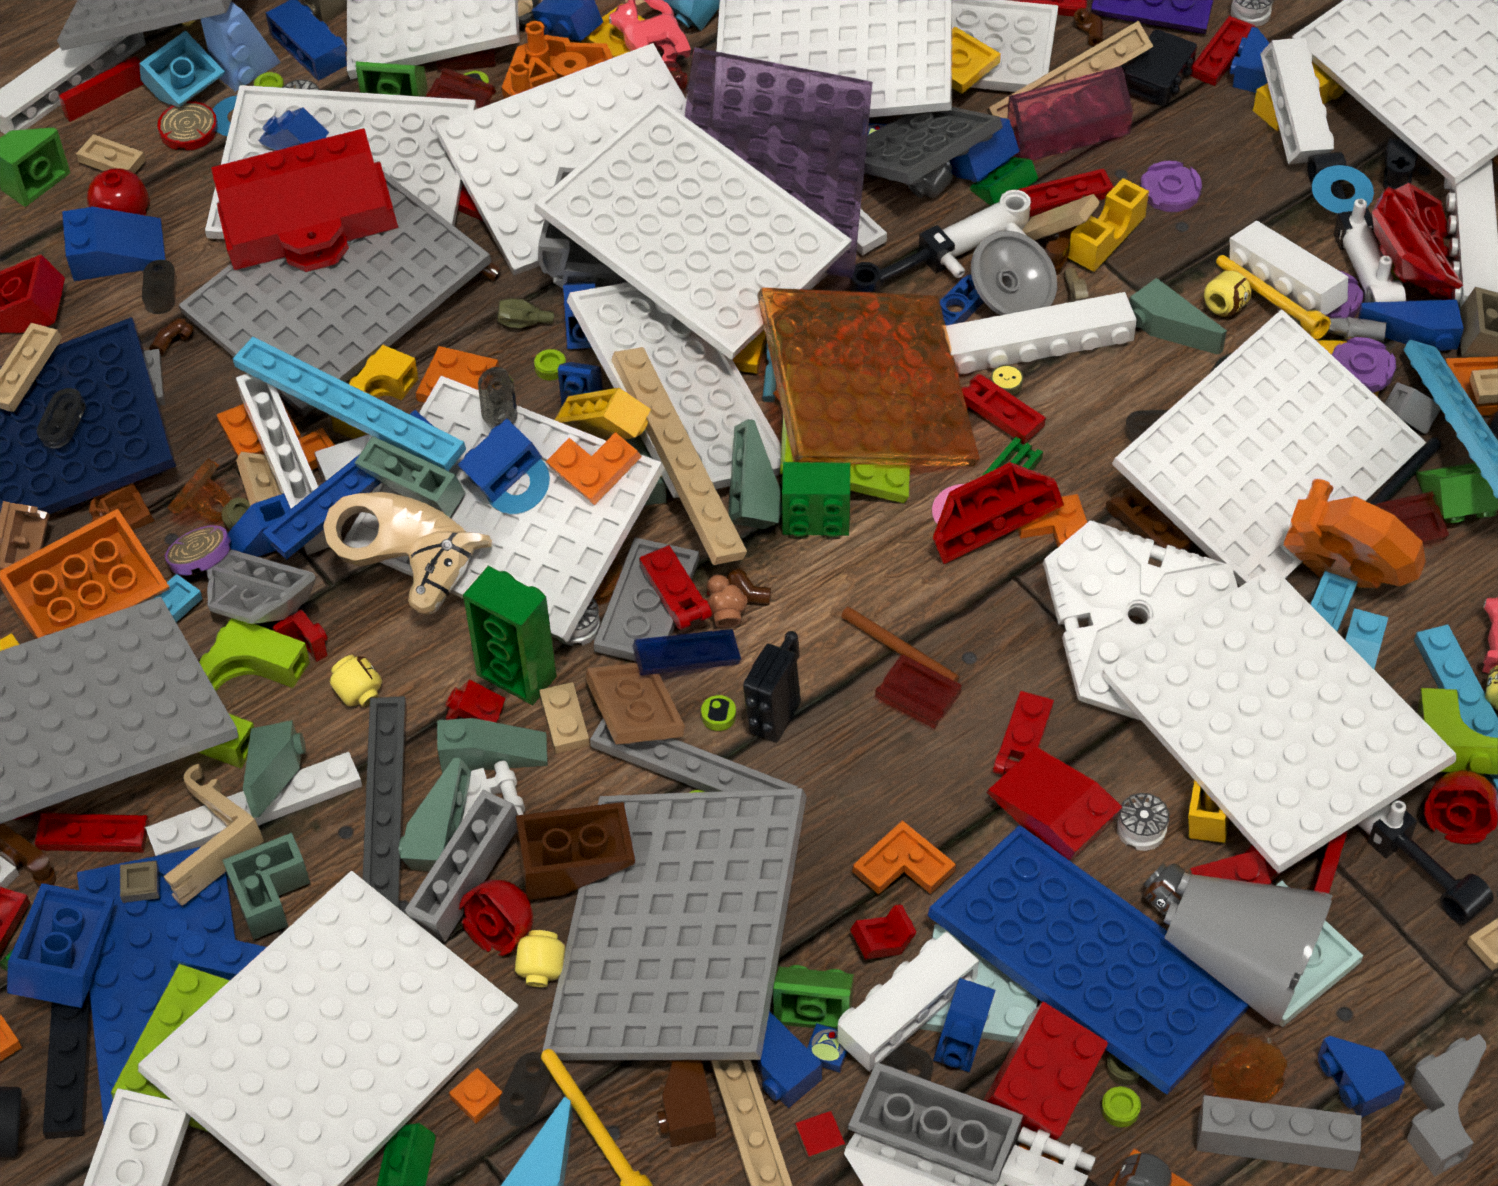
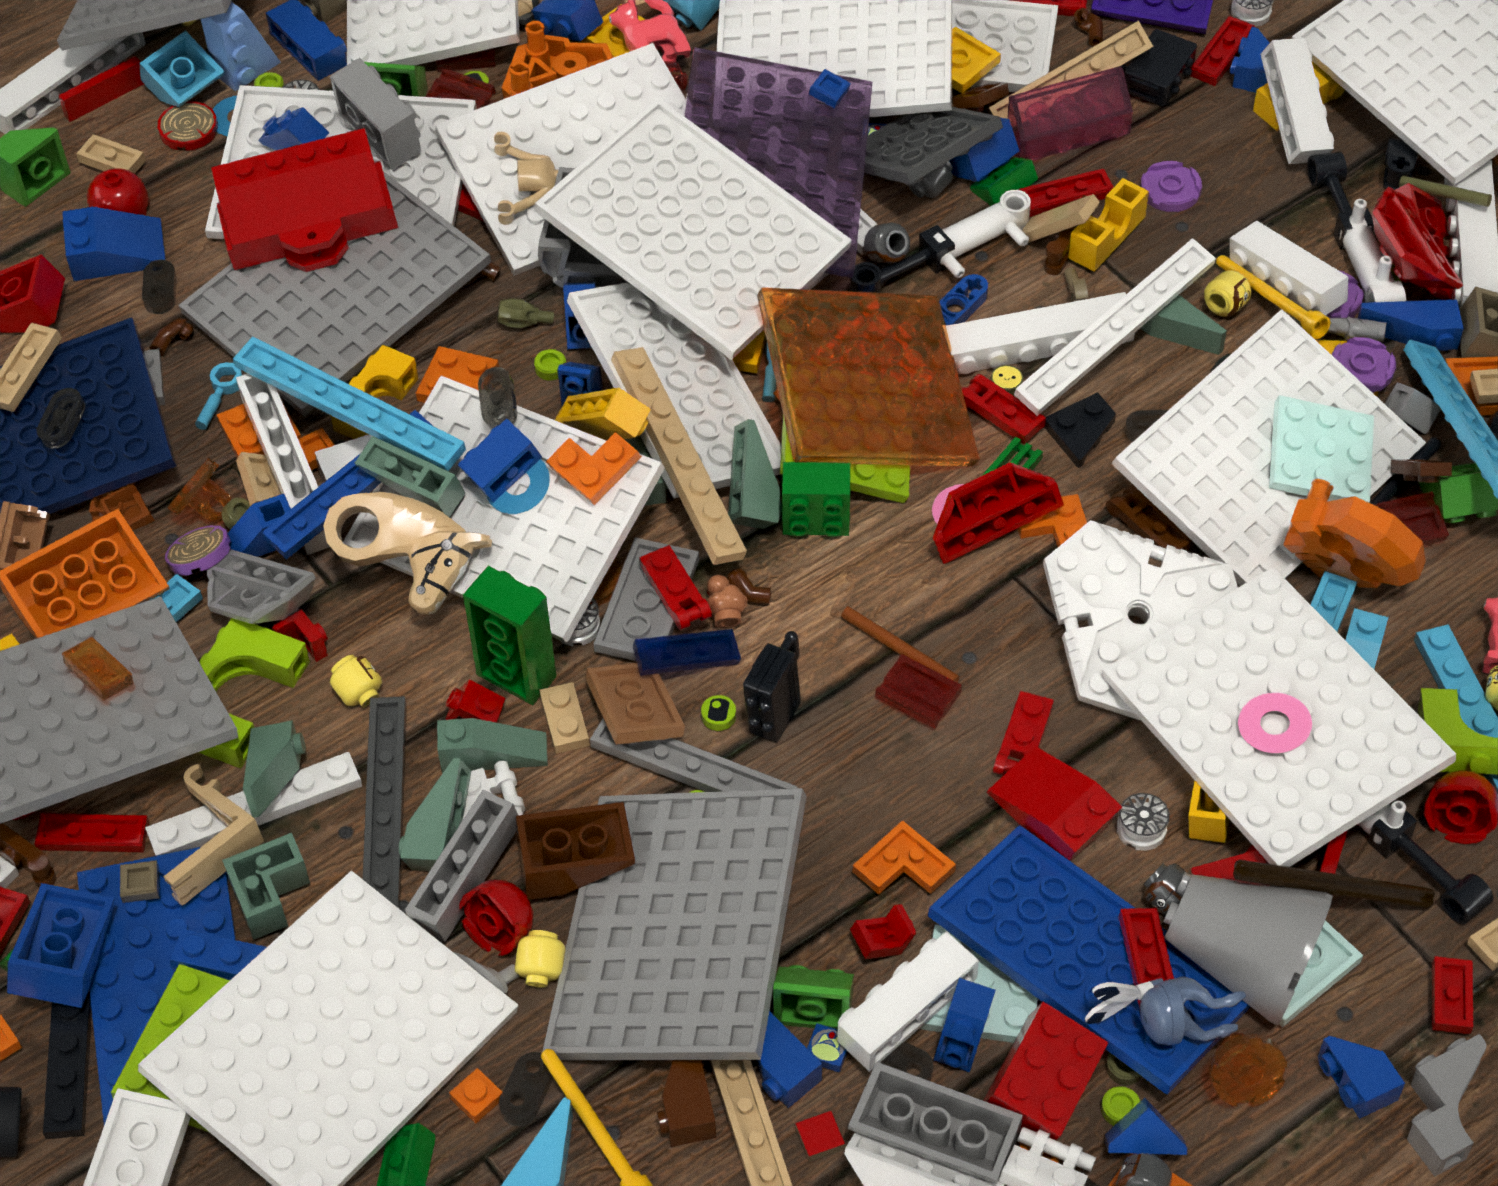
light grey dish [971,231,1057,315] -> none
light grey brick [1196,1095,1362,1171] -> none
dark azure piece [1312,165,1374,213] -> none
none -> clear orange plate [62,637,134,701]
none -> medium azure piece [195,362,242,430]
none -> light grey brick [330,57,421,170]
none -> light grey bar [454,952,520,993]
none -> tan piece [494,132,558,225]
none -> blue tile [808,69,851,109]
none -> dark grey head [864,222,910,264]
none -> reddish brown plate [952,83,1009,112]
none -> white plate [1014,238,1216,416]
none -> black wing [1044,392,1116,468]
none -> sand blue hair [1085,976,1246,1046]
none -> blue slope [1105,1098,1187,1155]
none -> red tile [1118,908,1174,1009]
none -> dark brown axle [1233,860,1435,908]
none -> bright pink piece [1238,693,1312,753]
none -> light aqua plate [1269,395,1374,503]
none -> reddish brown plate [1390,459,1452,483]
none -> olive bar [1399,176,1492,207]
none -> red plate [1432,956,1473,1034]

